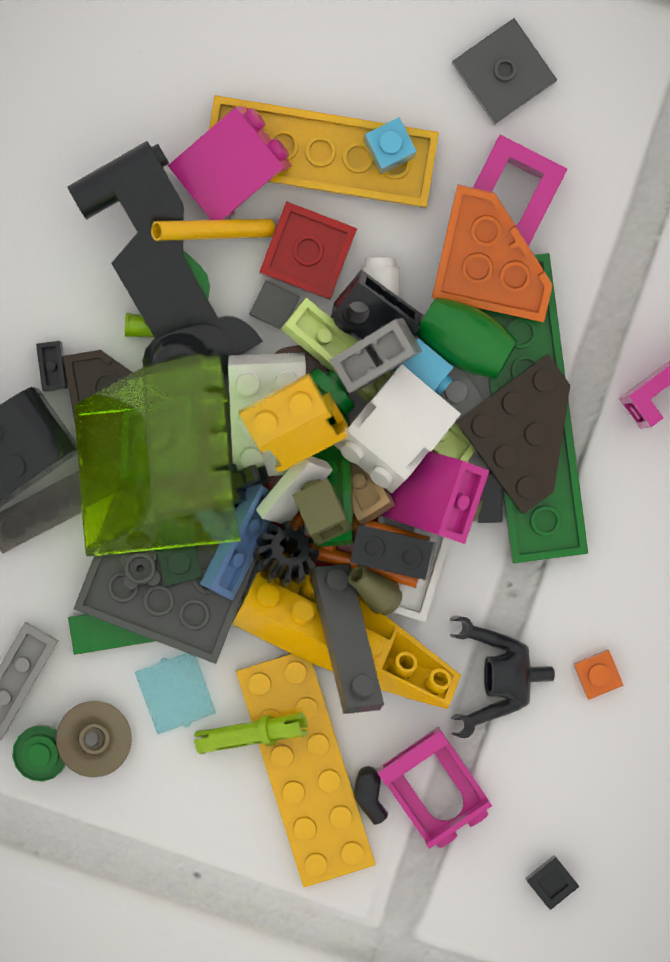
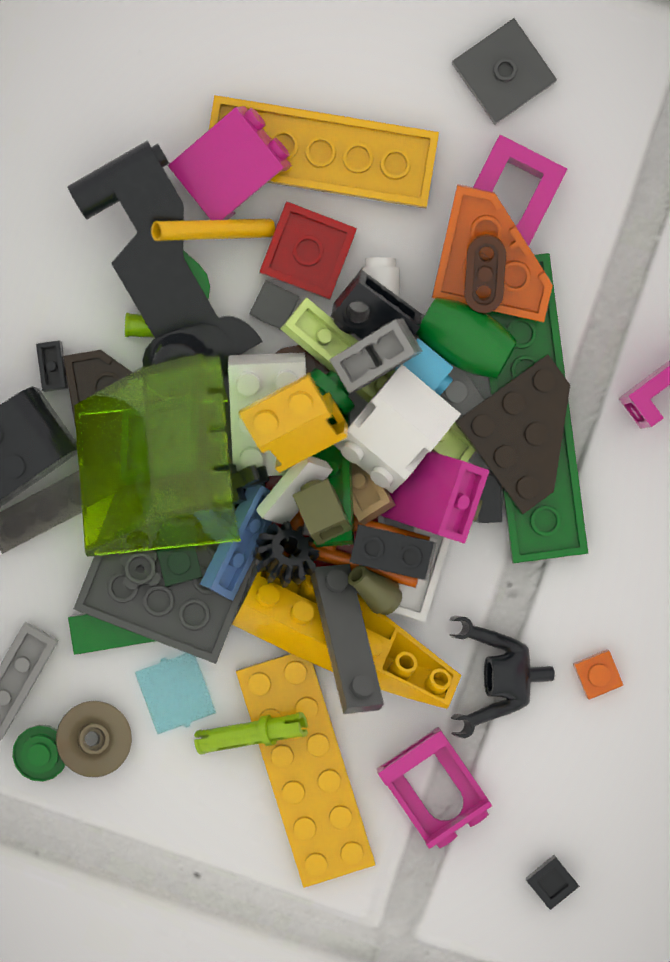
black arm [354,766,388,825] -> none
medium azure brick [364,117,417,175] -> none
none -> reddish brown plate [465,234,506,313]

